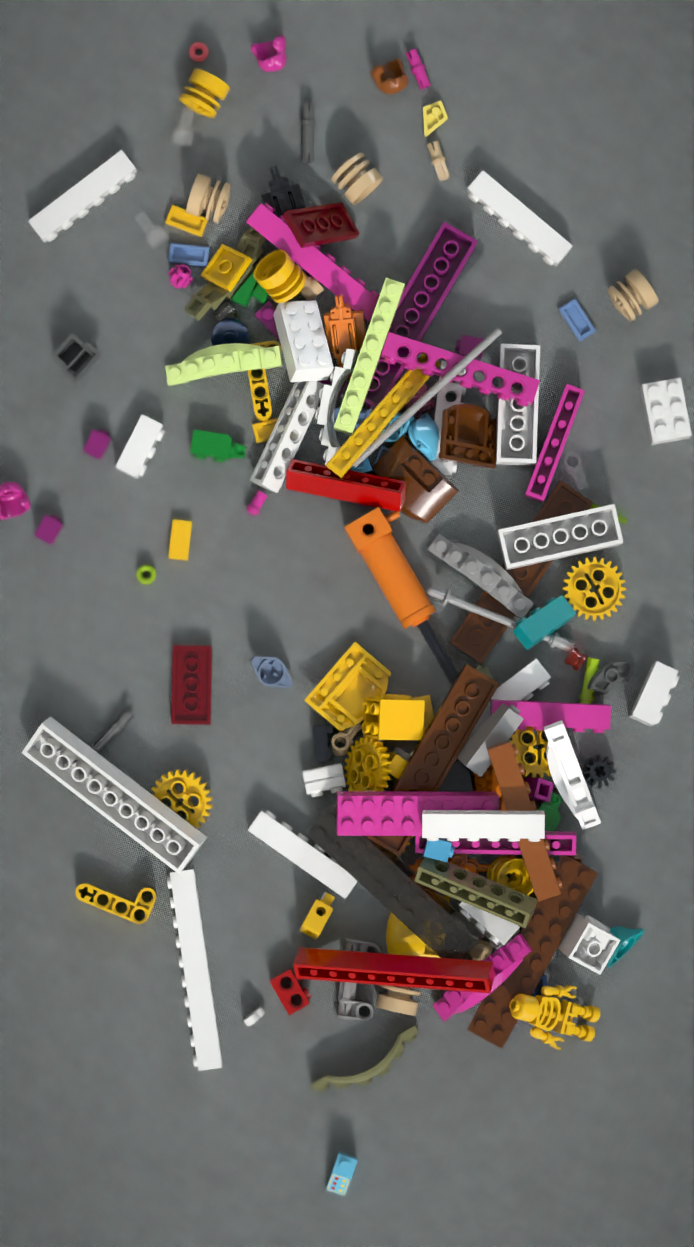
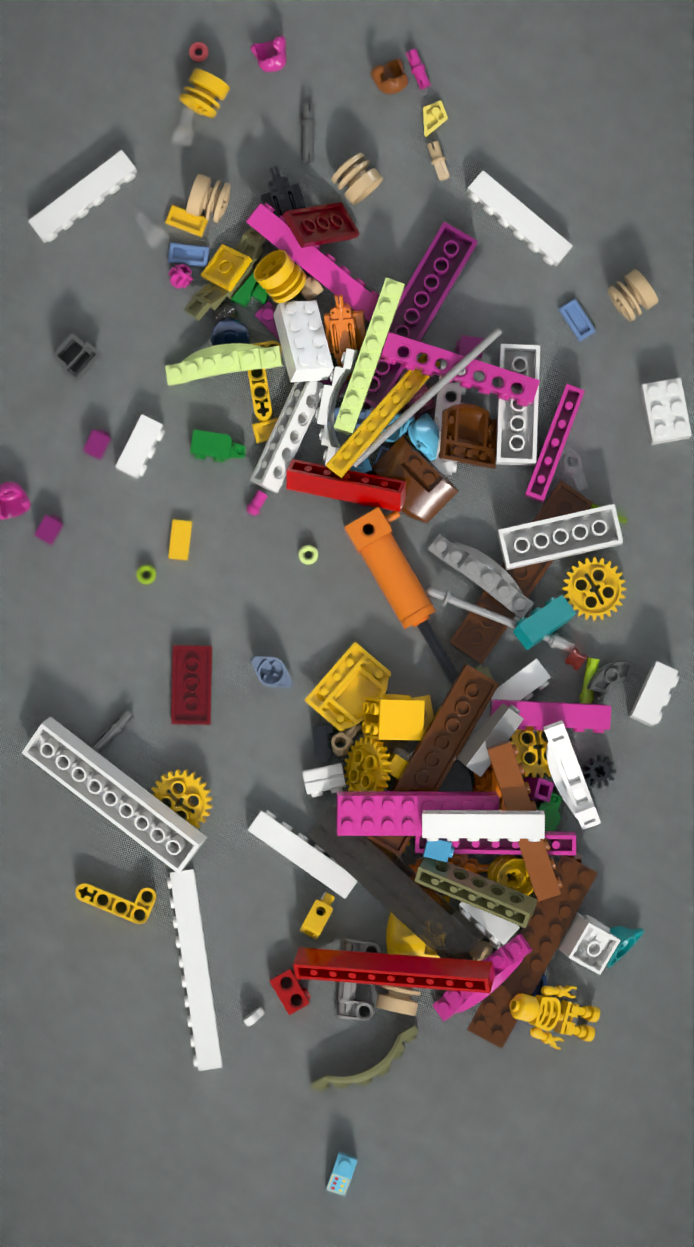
none -> yellowish green plate [299,545,318,565]

